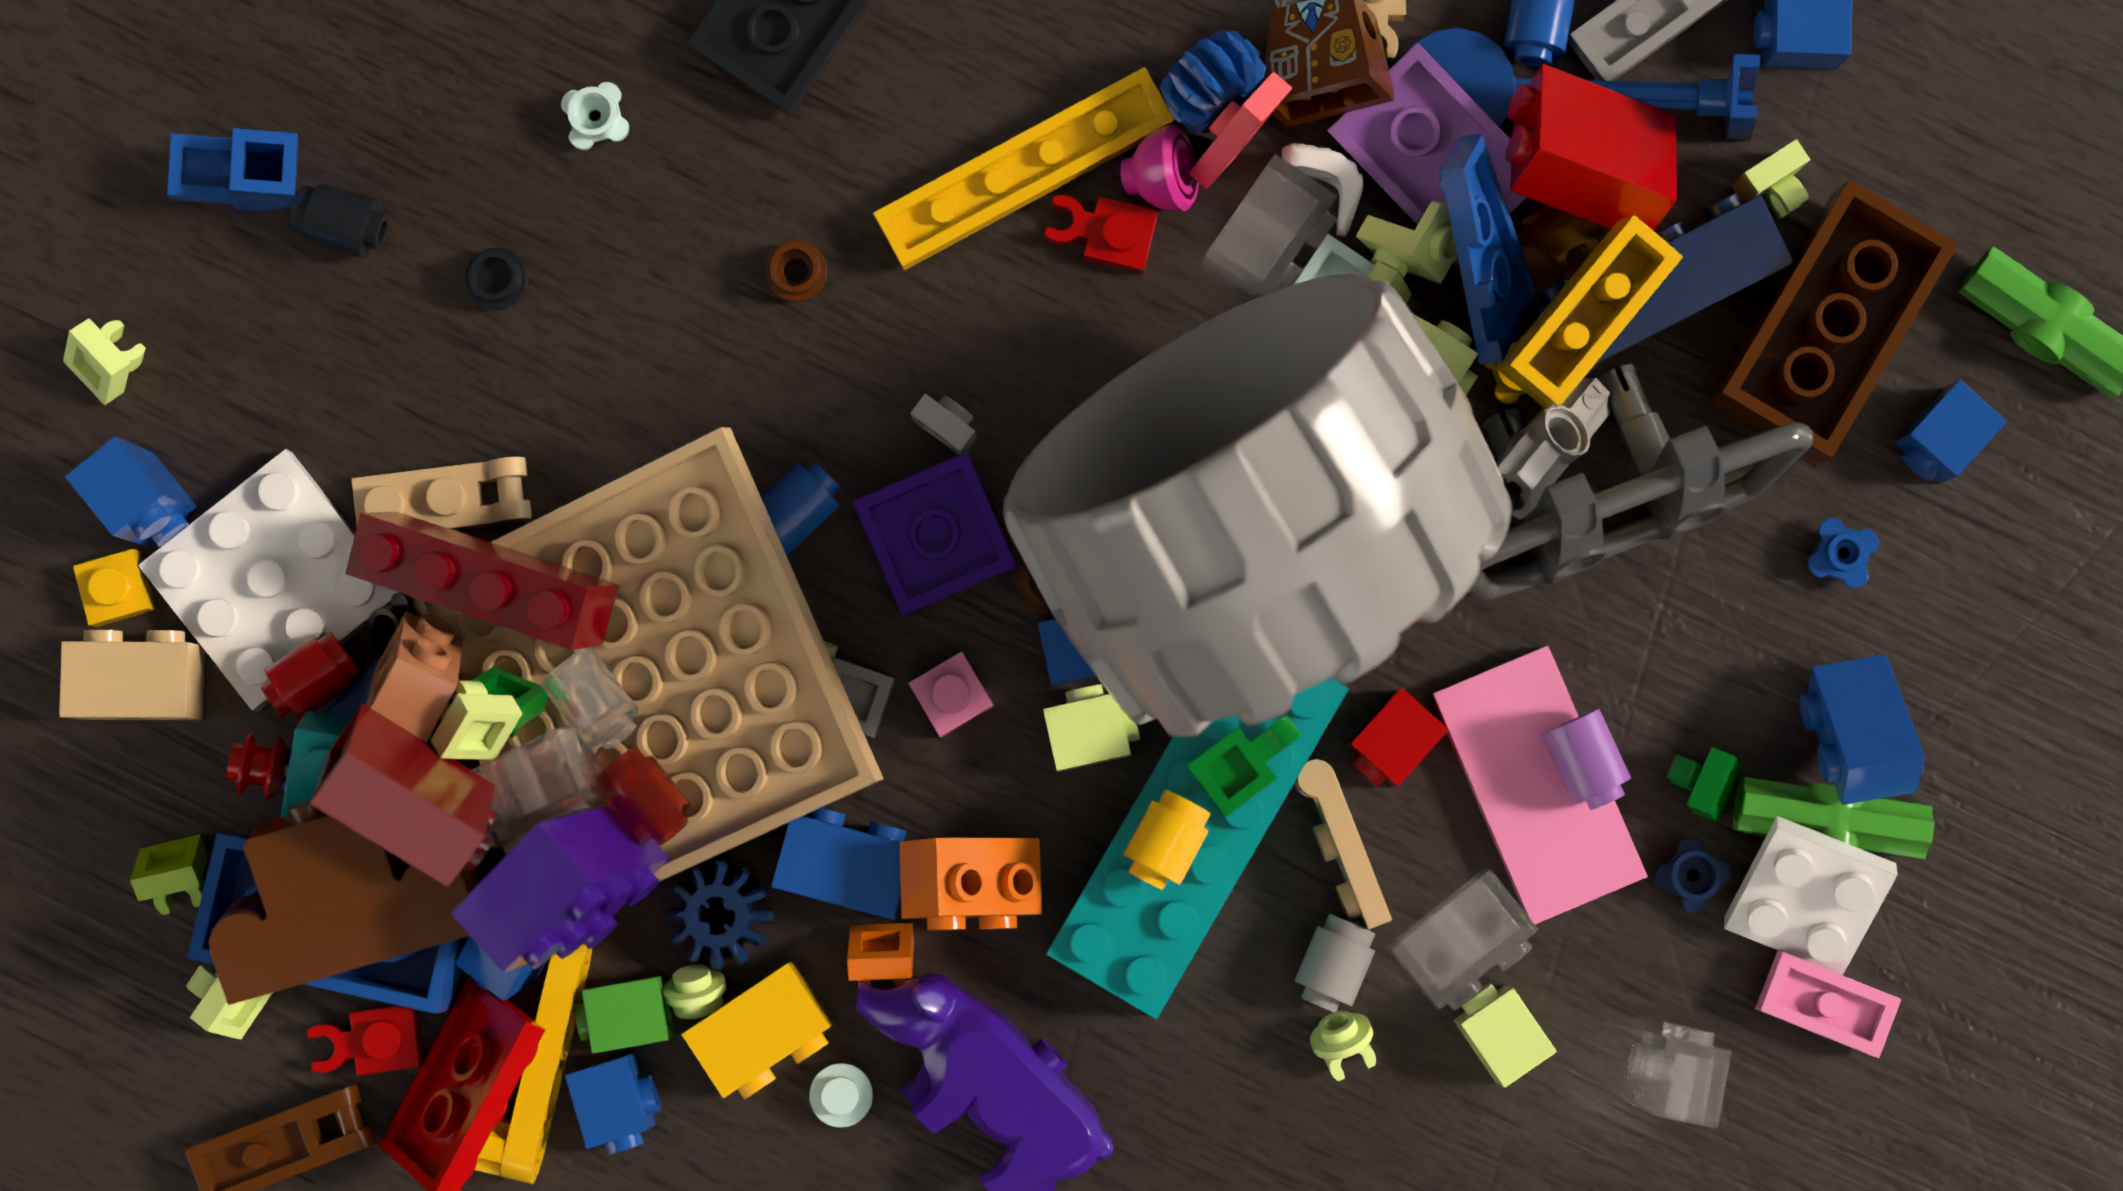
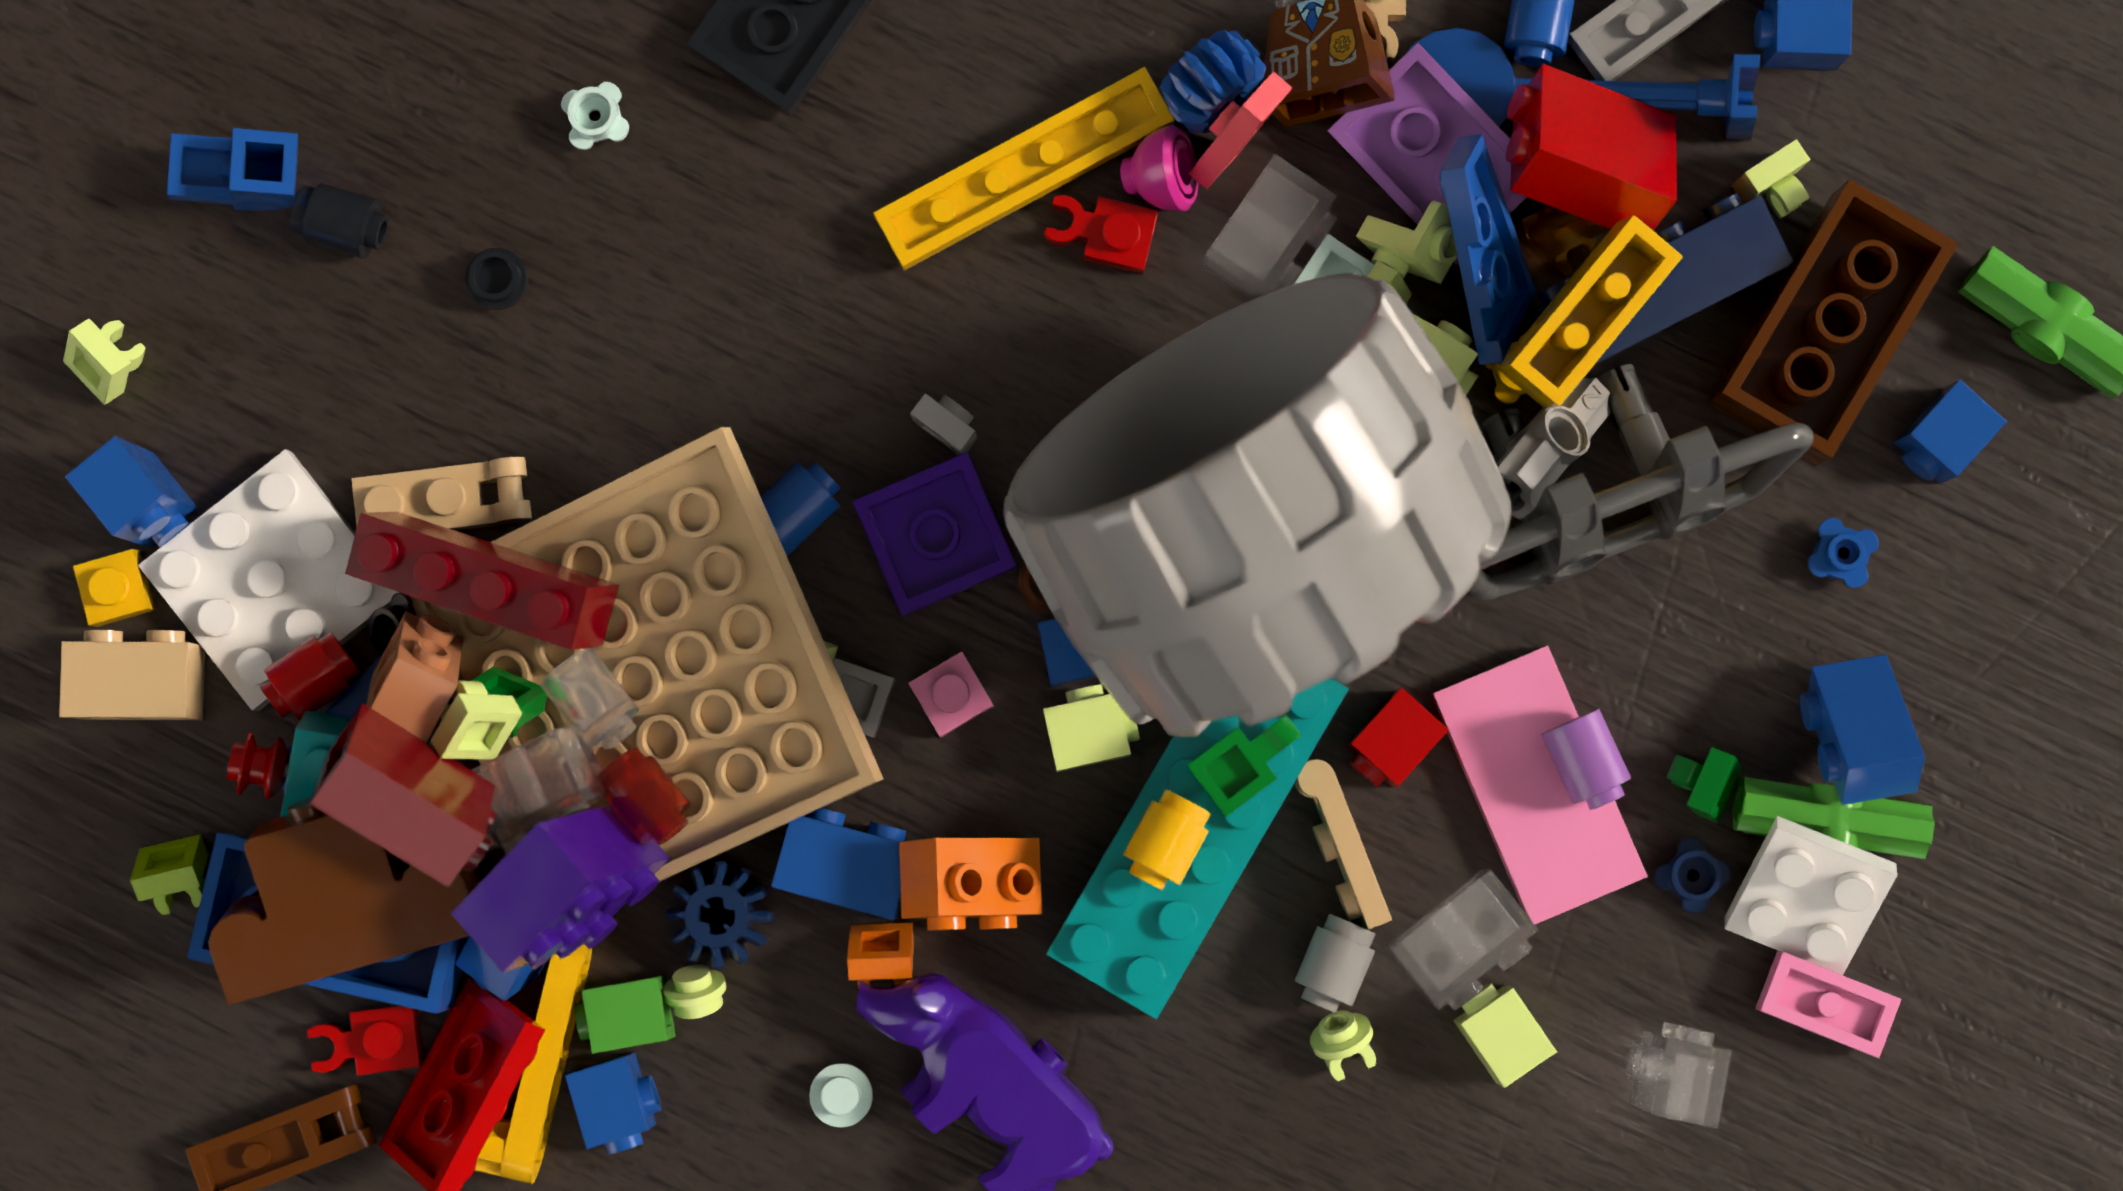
yellowish green tile [186,965,272,1040] -> none
yellow brick [681,961,835,1100] -> none
reddish brown plate [765,240,827,303] -> none
white hair [1282,143,1363,237] -> none

